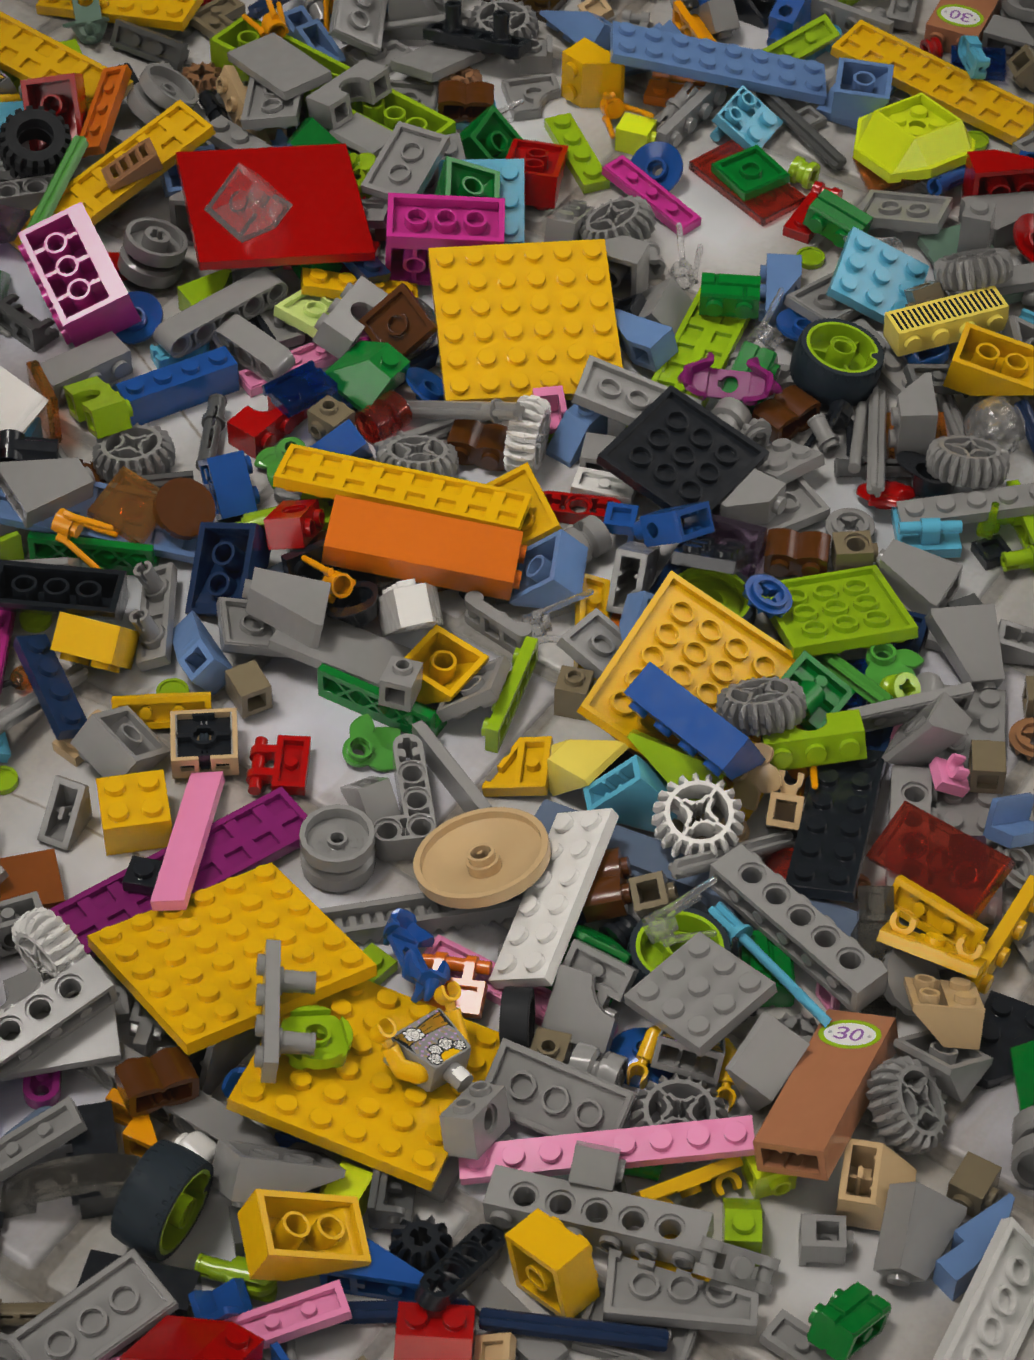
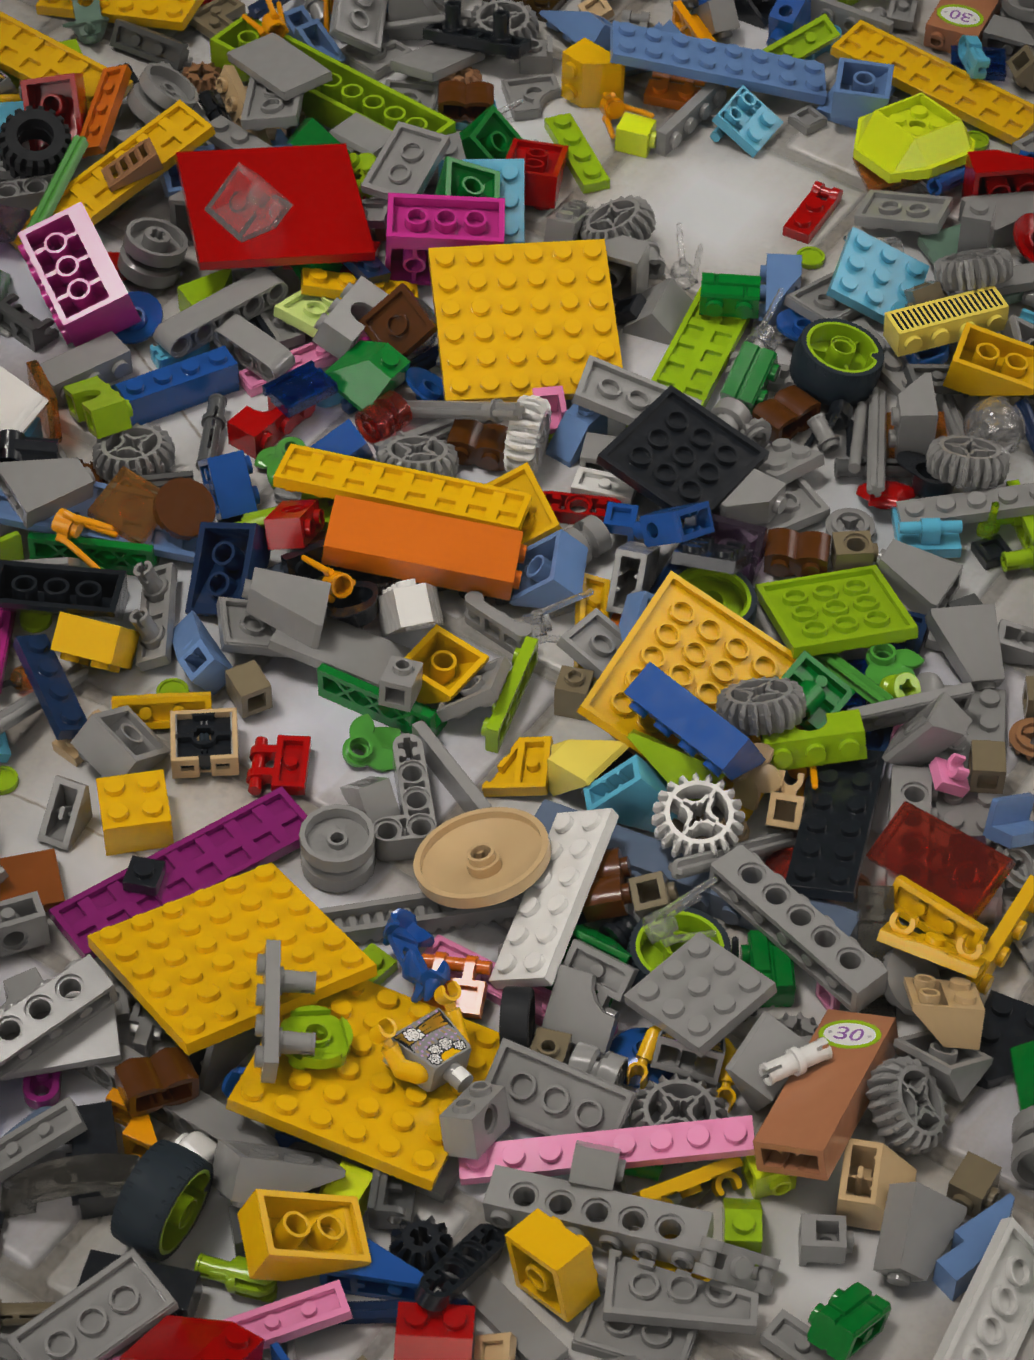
white gear [11,906,88,997] -> none
bright pink tile [150,771,225,911] -> none
blue panel [188,1278,253,1320] -> none
light grey arch [306,59,392,131] -> none
dark tan brick [307,395,355,440] -> none
dark blue axle [479,1307,669,1352] -> none
dark pink tile [601,154,702,237] -> none
medium blue slope [614,308,678,372] -> none
blue dish [631,141,683,191] -> none
light grey pin [655,82,699,128] -> none
magenta piece [677,352,783,406] -> none
clear red tile [689,140,806,226] -> none
medium azure piece [708,901,832,1028] -> none
green tile [711,145,790,202] -> none
blue gear [742,574,793,619] -> none
dark grey axle [756,92,847,171] -> none
lime wheel [788,156,820,190] -> none
green brick [803,189,873,248] -> none
red bush [920,37,943,59] -> none
none -> white pin [759,1037,833,1086]

